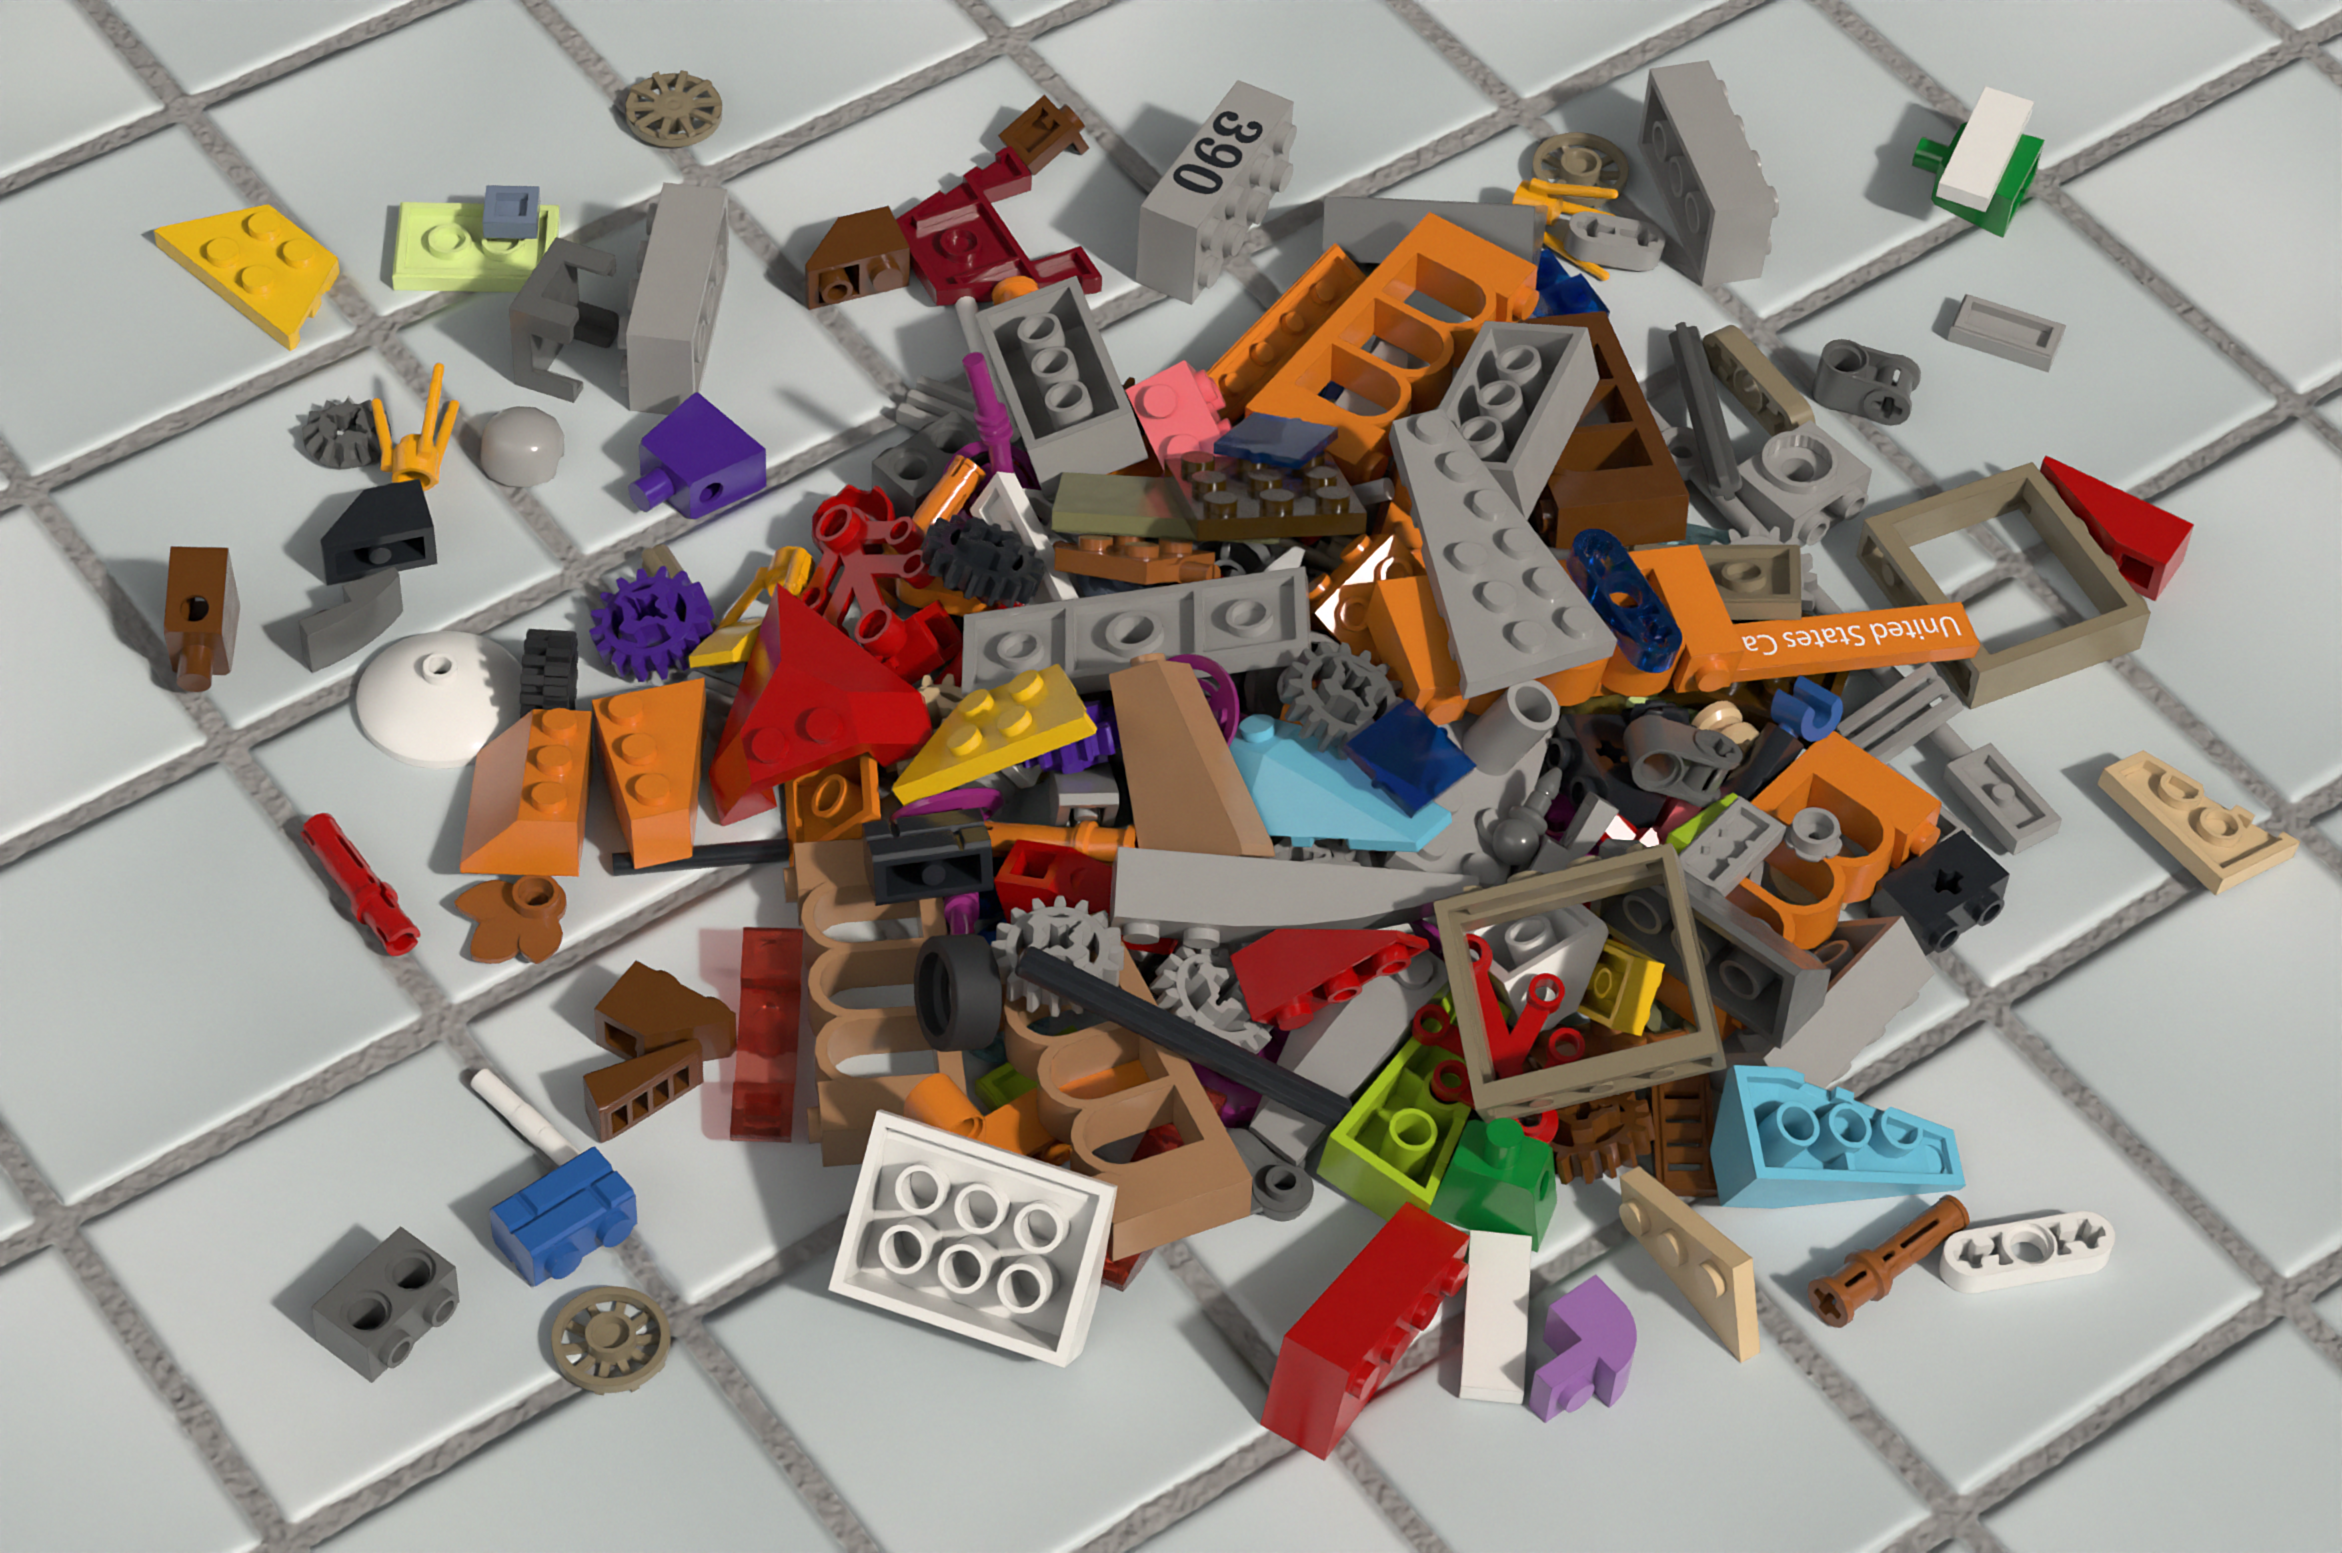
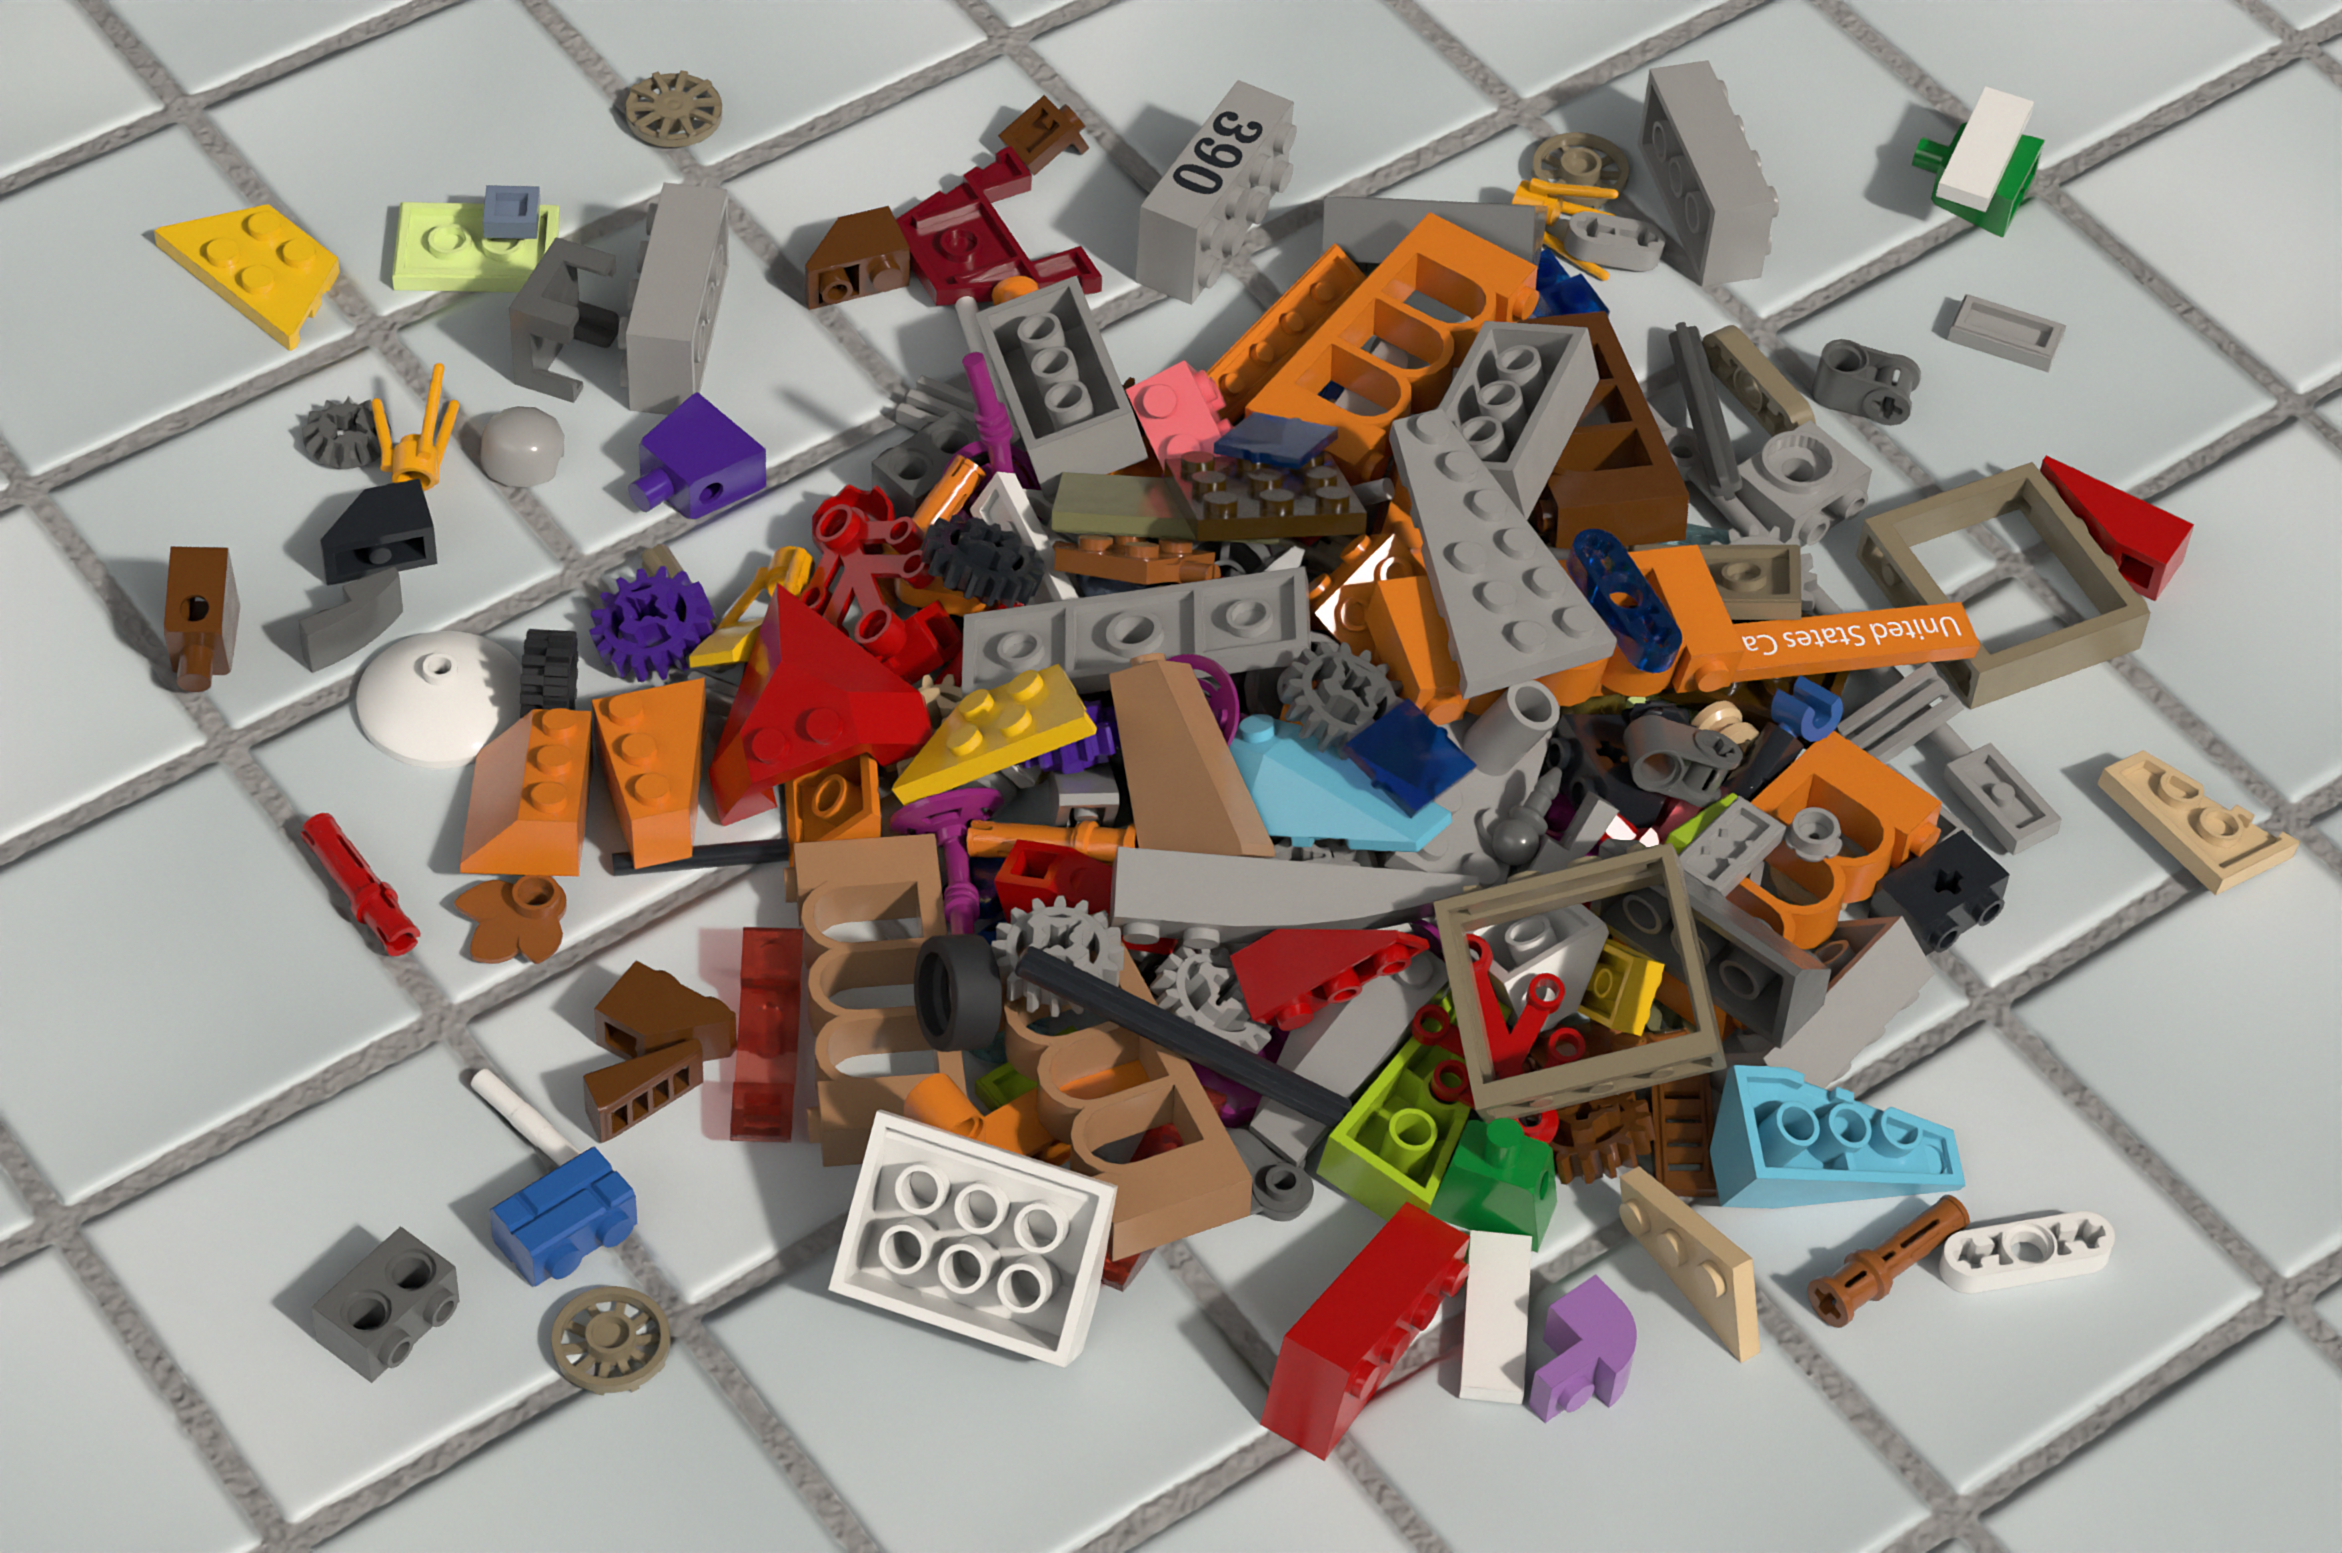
black brick [862,807,994,906] -> none

